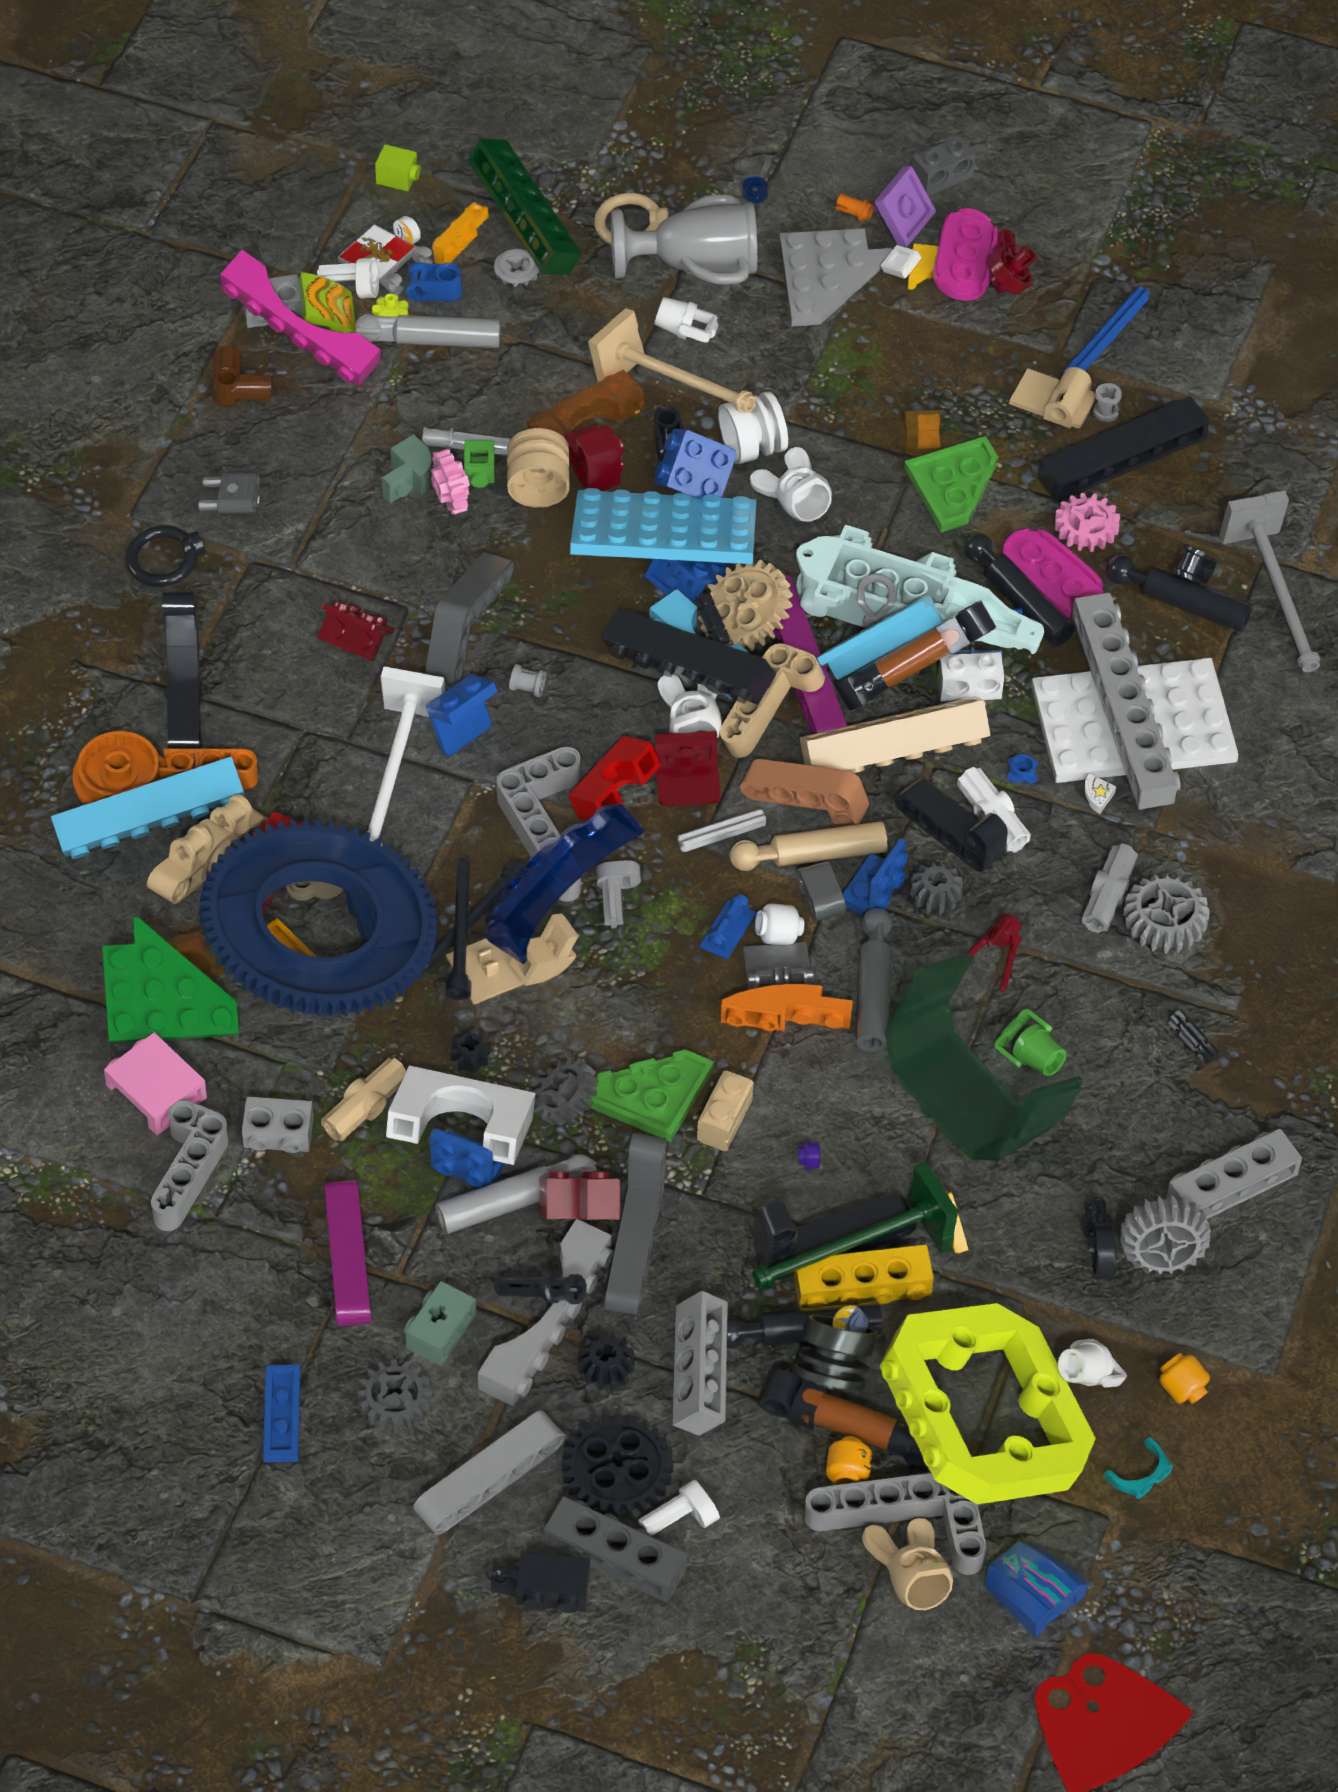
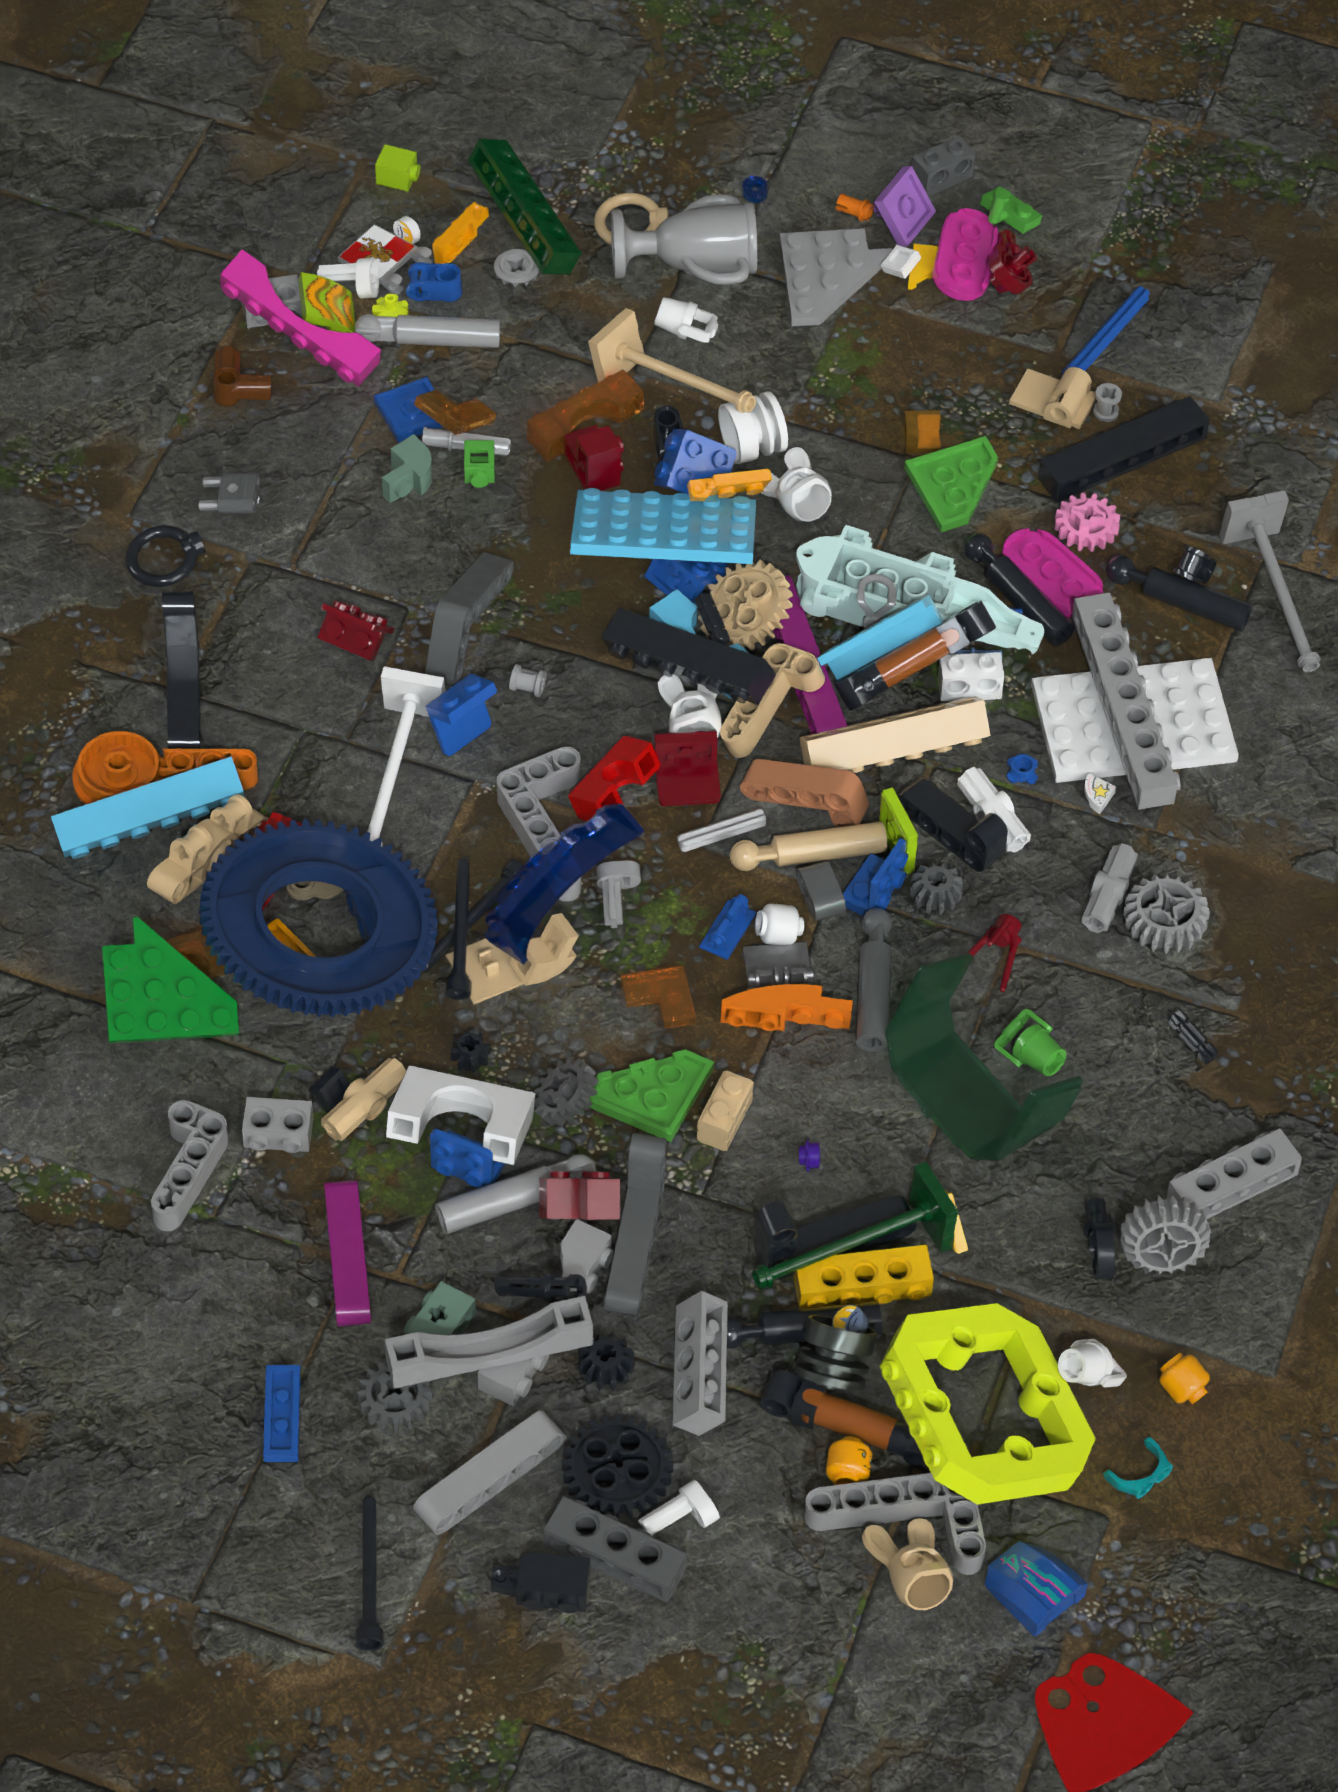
bright pink panel [104,1033,207,1135] -> none
bright pink gear [431,449,470,515] -> none
tan wheel [507,428,570,508] -> none
none -> black tile [309,1067,350,1113]
none -> black piece [355,1496,384,1651]
none -> blue tile [373,377,452,443]
none -> light grey arch [385,1296,593,1389]
none -> clear orange tile [414,390,497,435]
none -> clear orange tile [621,965,696,1029]
none -> light orange hinge [687,469,772,502]
none -> lime tile [879,787,918,874]
none -> bright green plate [980,186,1043,234]

